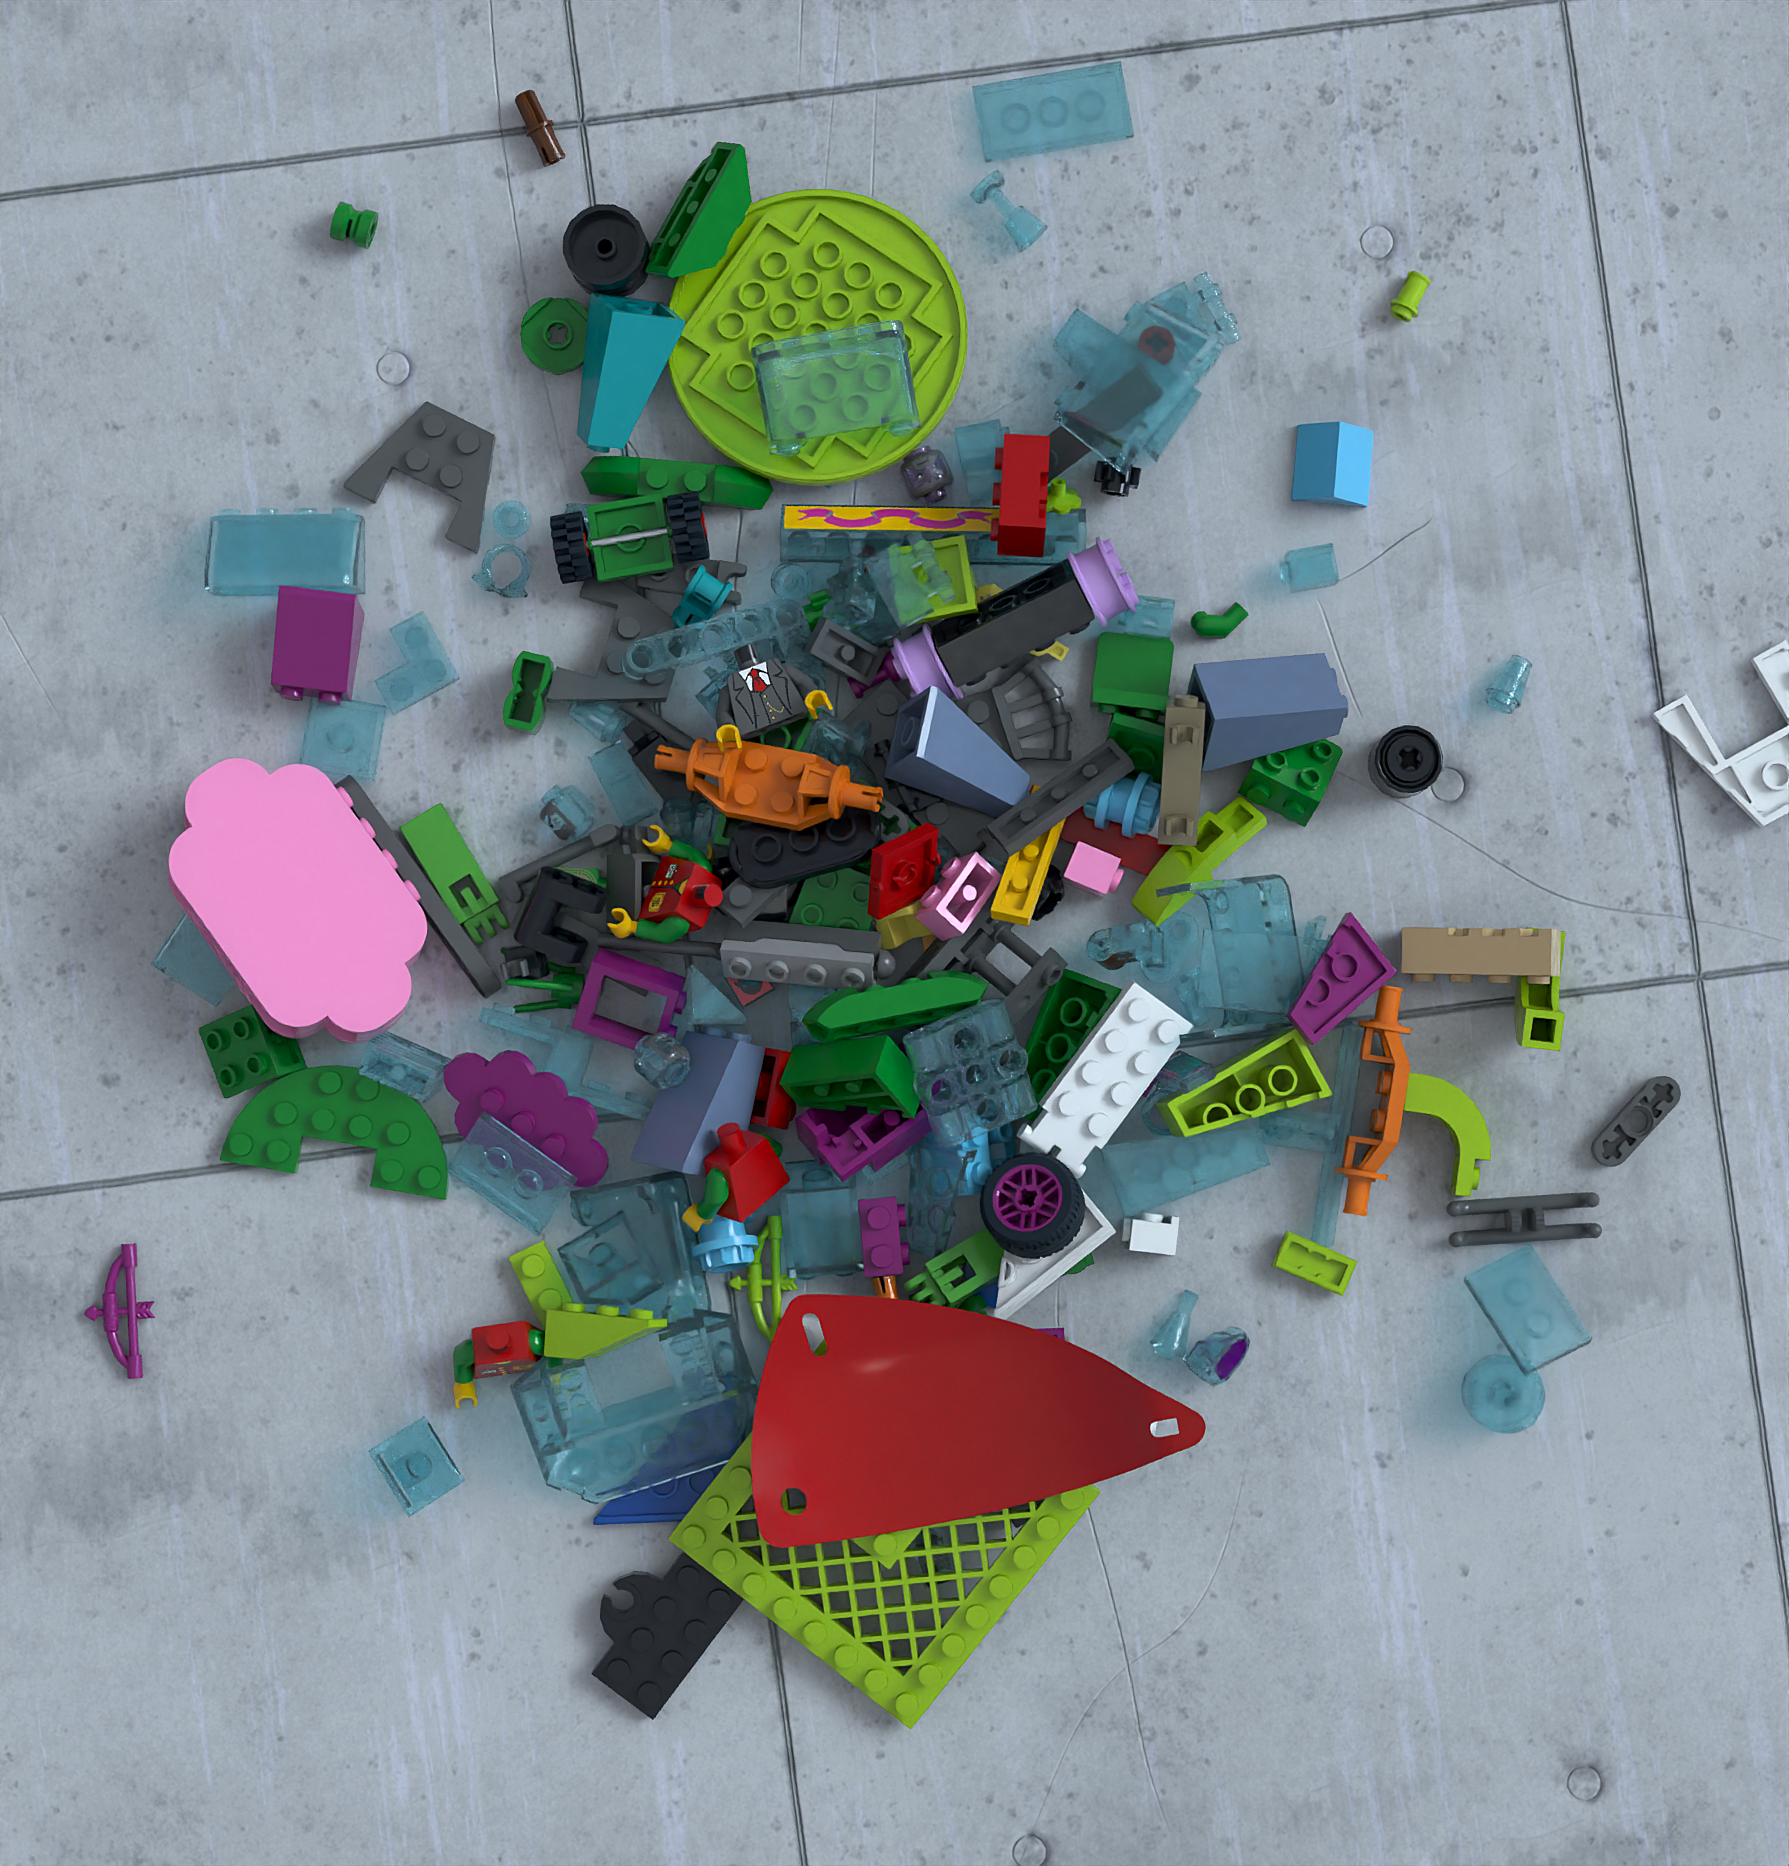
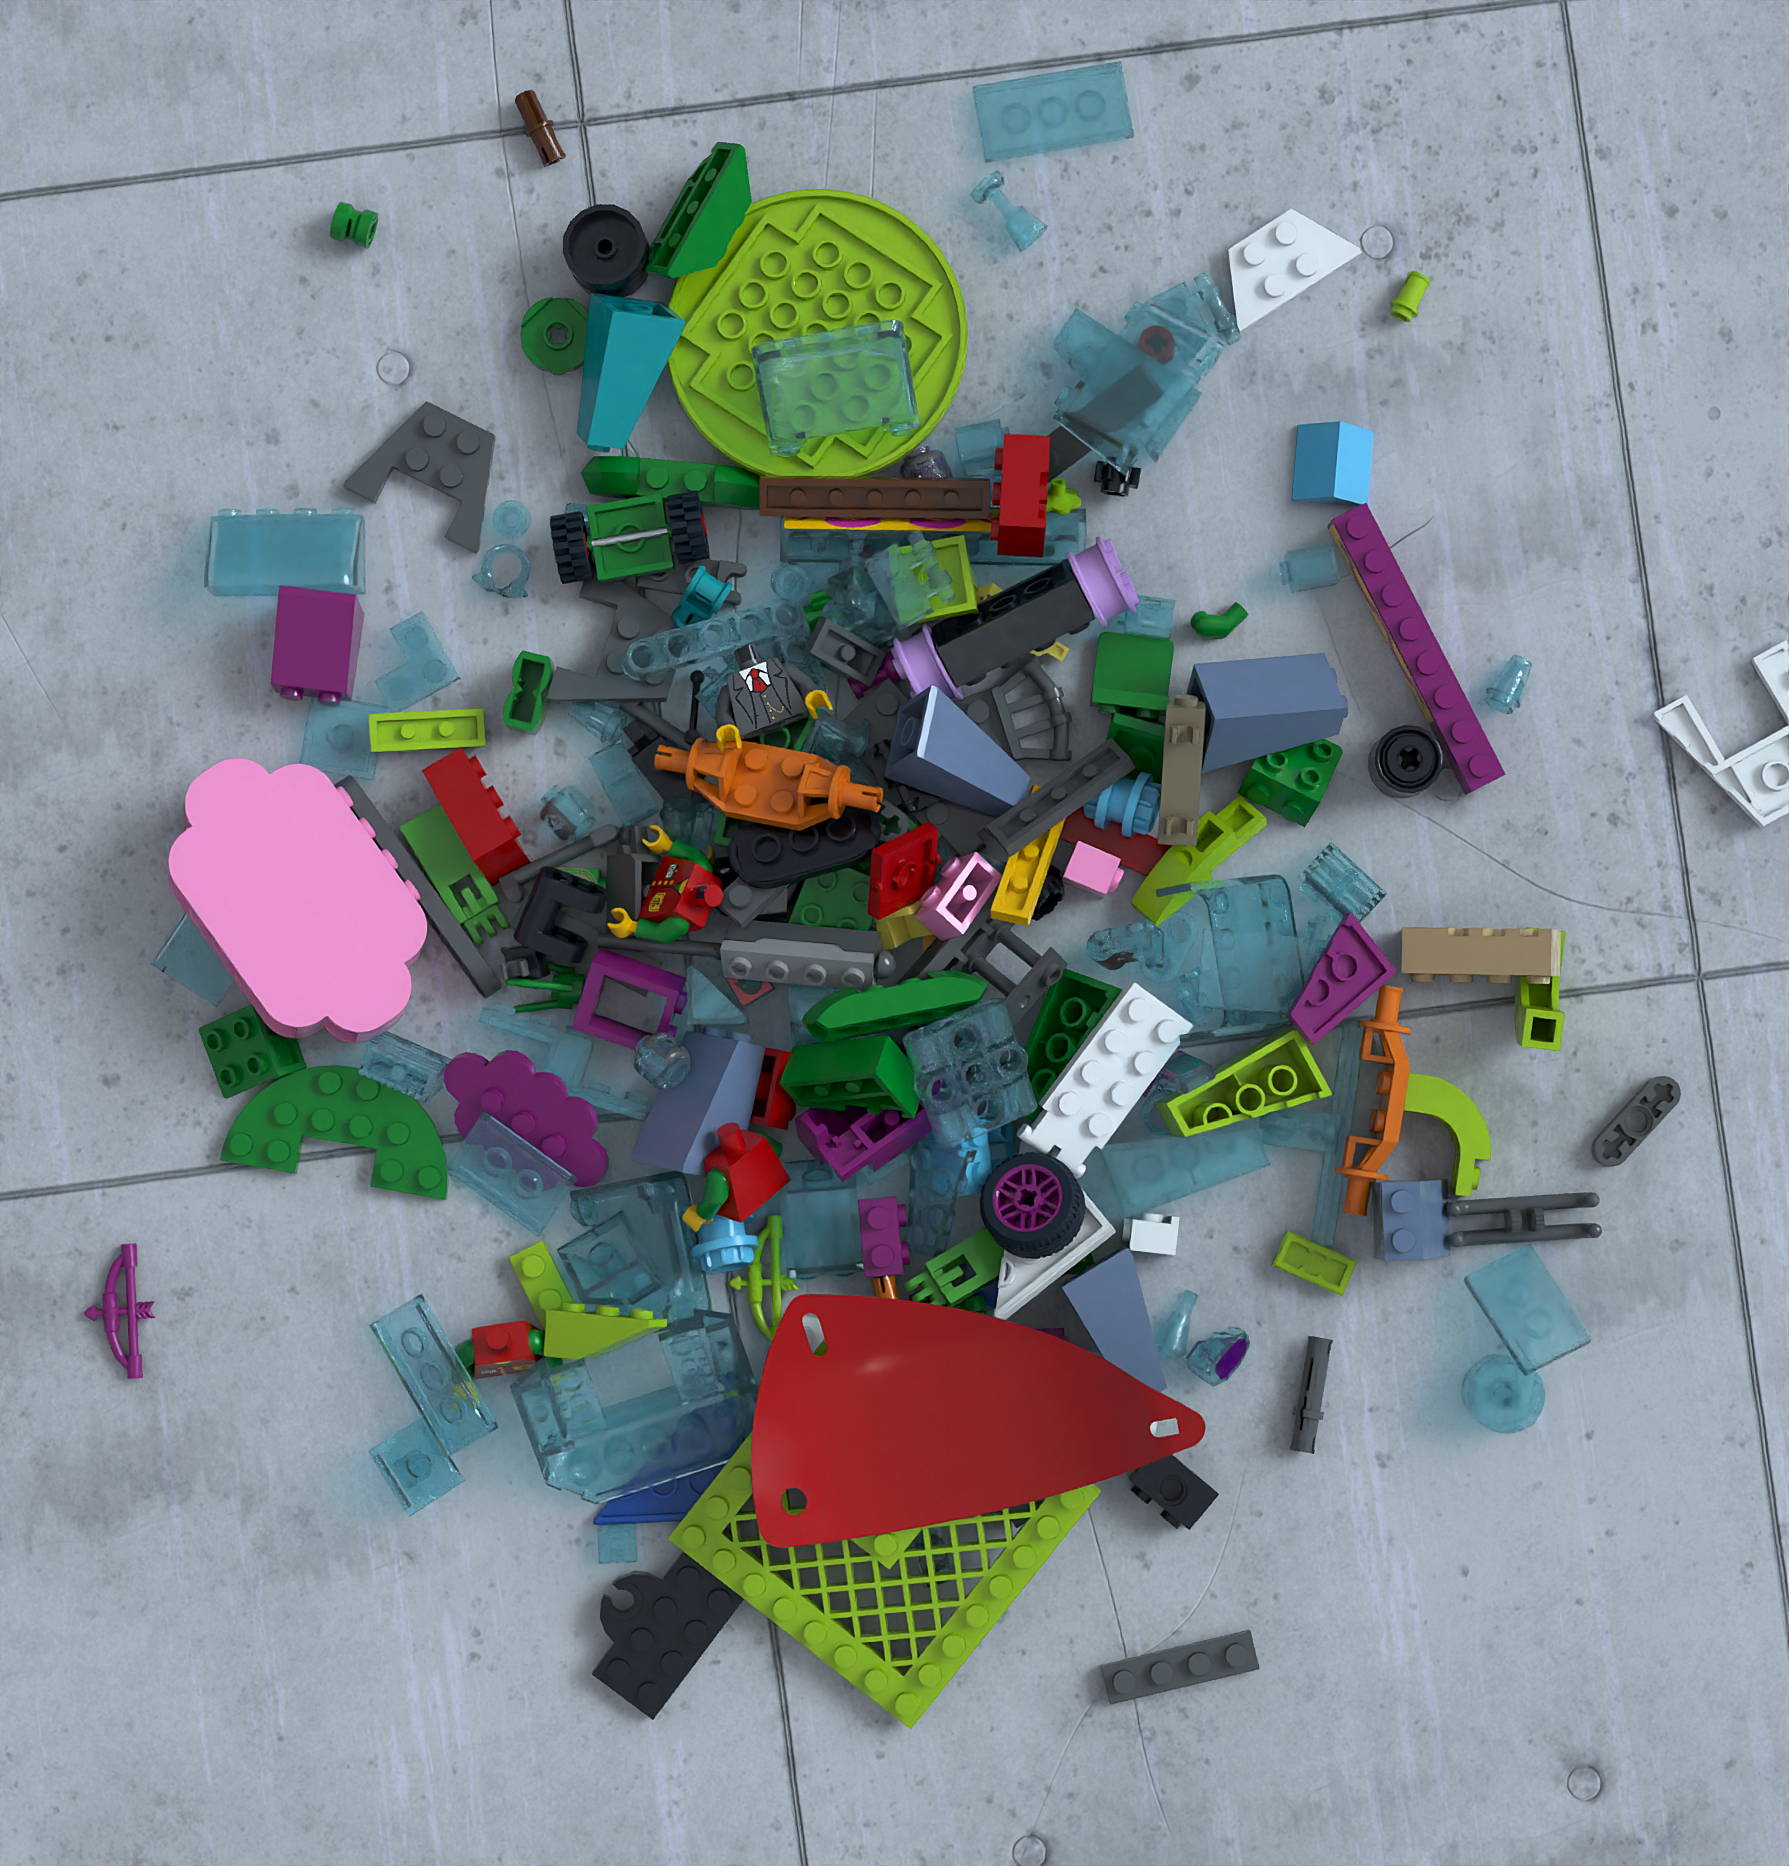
none -> lime plate [368,708,486,753]
none -> clear light blue tile [369,1294,499,1458]
none -> red wedge [422,747,531,887]
none -> clear light blue tile [597,1523,638,1564]
none -> black hinge [684,670,705,746]
none -> reddish brown plate [760,475,990,519]
none -> sand blue slope [1059,1246,1167,1392]
none -> dark grey plate [1100,1630,1260,1705]
none -> black brick [1128,1455,1219,1530]
none -> white wing [1227,208,1362,334]
none -> dark grey pin [1290,1336,1333,1454]
none -> clear light blue brick [1297,842,1387,925]
none -> magenta brick [1327,503,1506,795]
none -> sand blue slope [1371,1179,1450,1261]

